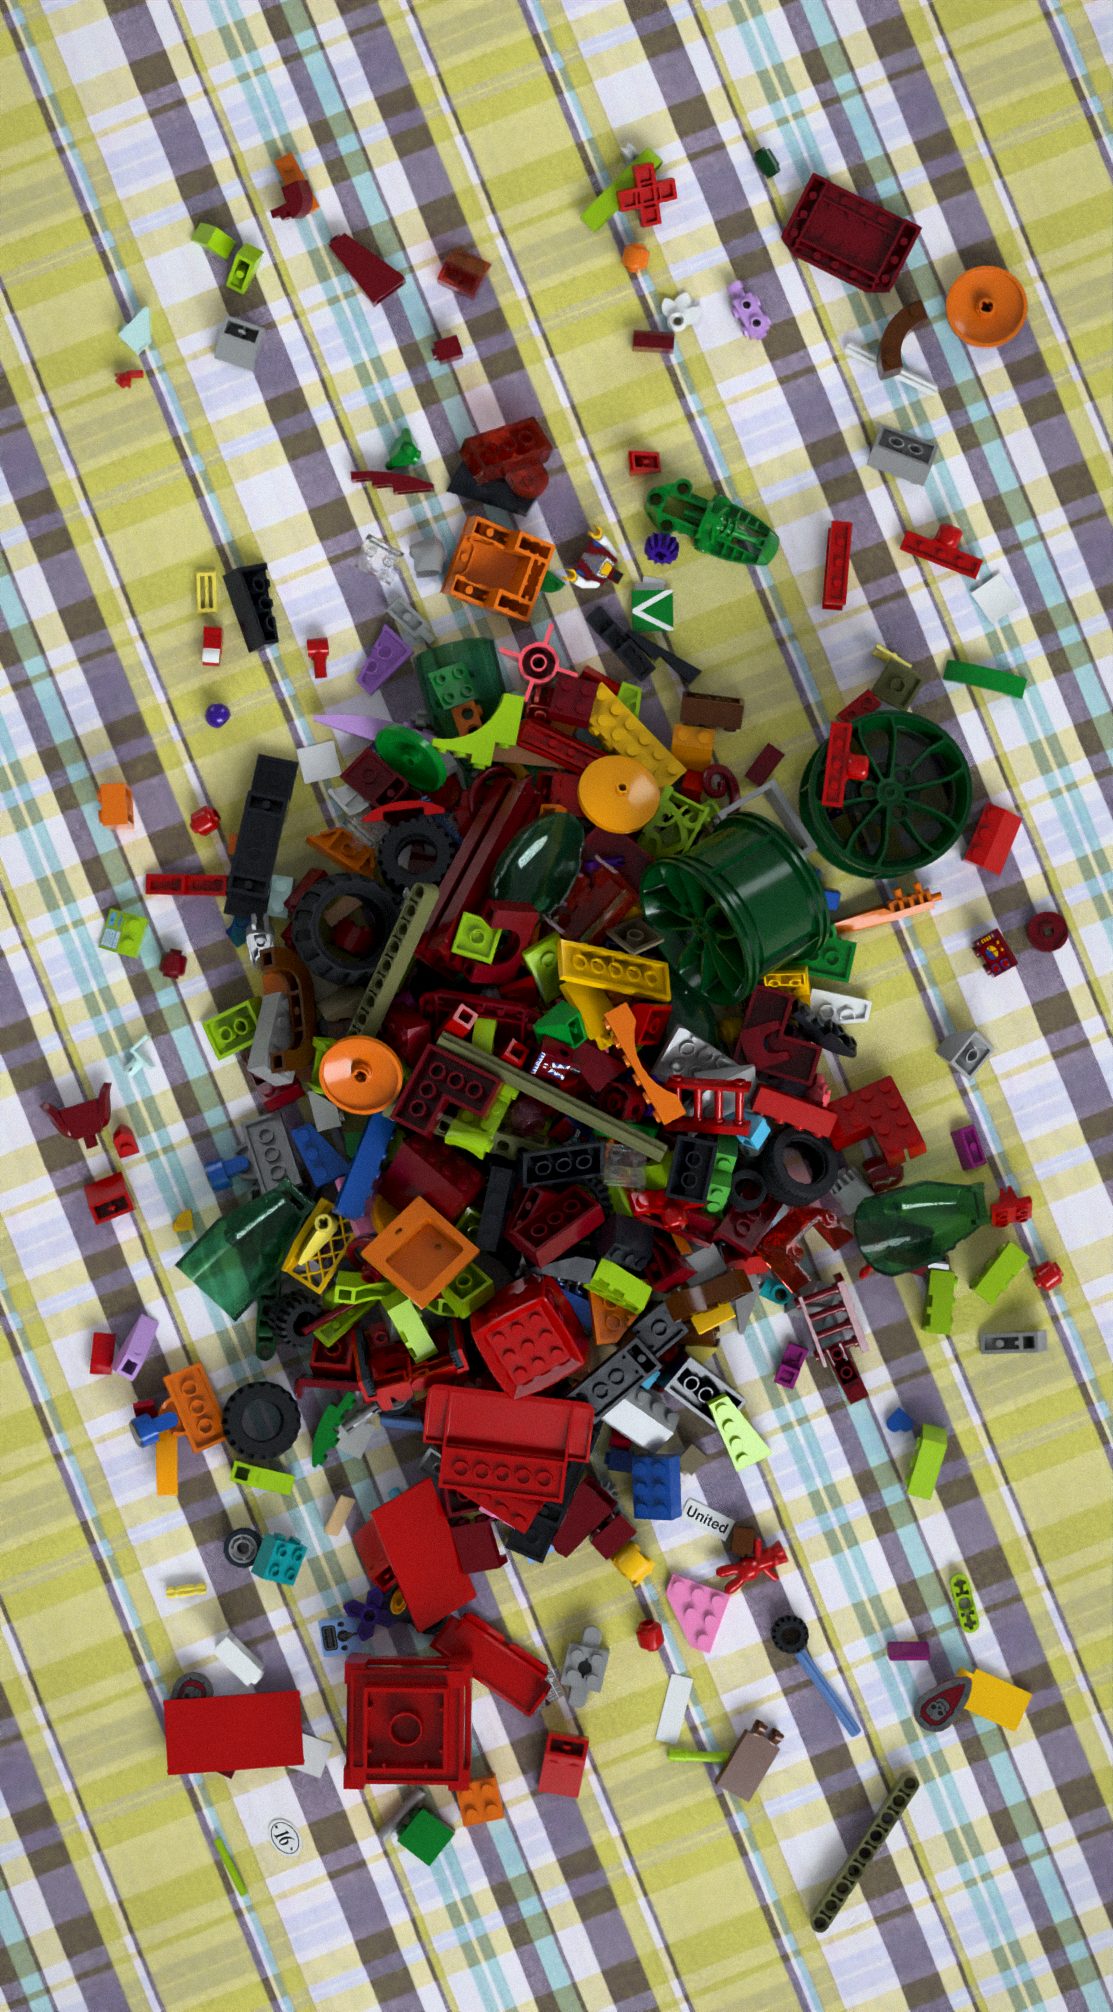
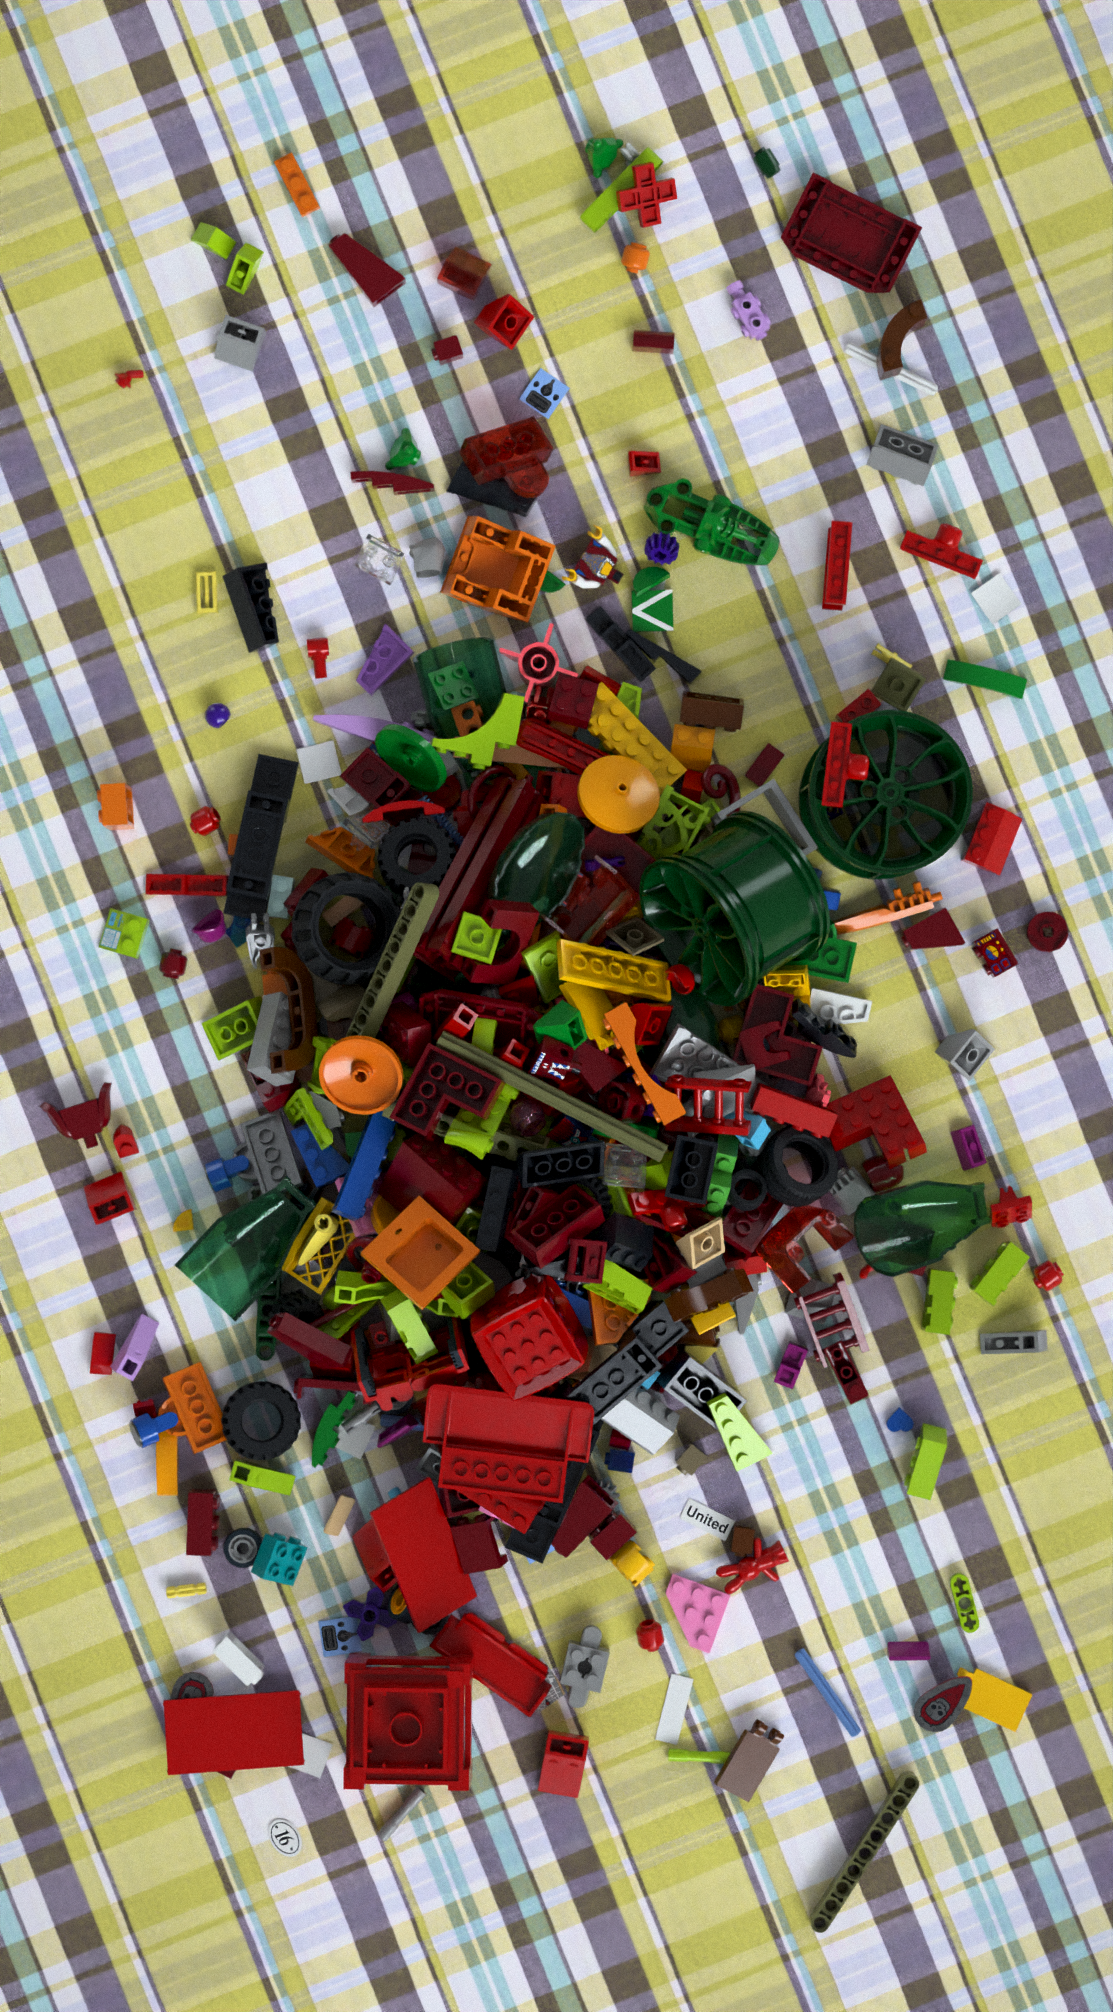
light aqua slope [118,306,152,356] -> none
light aqua bracket [123,1032,155,1078] -> none
red leg [202,626,224,666] -> none
lime piece [213,1837,248,1896] -> none
dark red brick [270,180,313,221] -> none
light grey hinge [385,596,435,646] -> none
green piece [397,1805,455,1866] -> none
orange brick [456,1773,505,1827] -> none
blue brick [632,1453,682,1521] -> none
white plate [662,292,702,332] -> none
teal piece [758,1276,791,1305] -> none
black tyre [771,1615,809,1654] -> none
flat silver tile [928,1253,949,1271] -> none
orange dish [945,266,1028,349] -> none
none -> dark red brick [186,1489,220,1556]
none -> magenta helmet [191,909,226,943]
none -> dark red slope [267,1312,354,1370]
none -> lime plate [283,1087,333,1150]
none -> magenta slope [377,1414,419,1448]
none -> red slope [473,294,534,350]
none -> light blue sticker [519,368,570,419]
none -> dark red plate [564,1237,607,1284]
none -> green rock [585,138,623,178]
none -> green tile [633,567,670,597]
none -> red hair [665,964,695,994]
none -> tan slope [676,1217,725,1270]
none -> dark red slope [900,907,966,950]

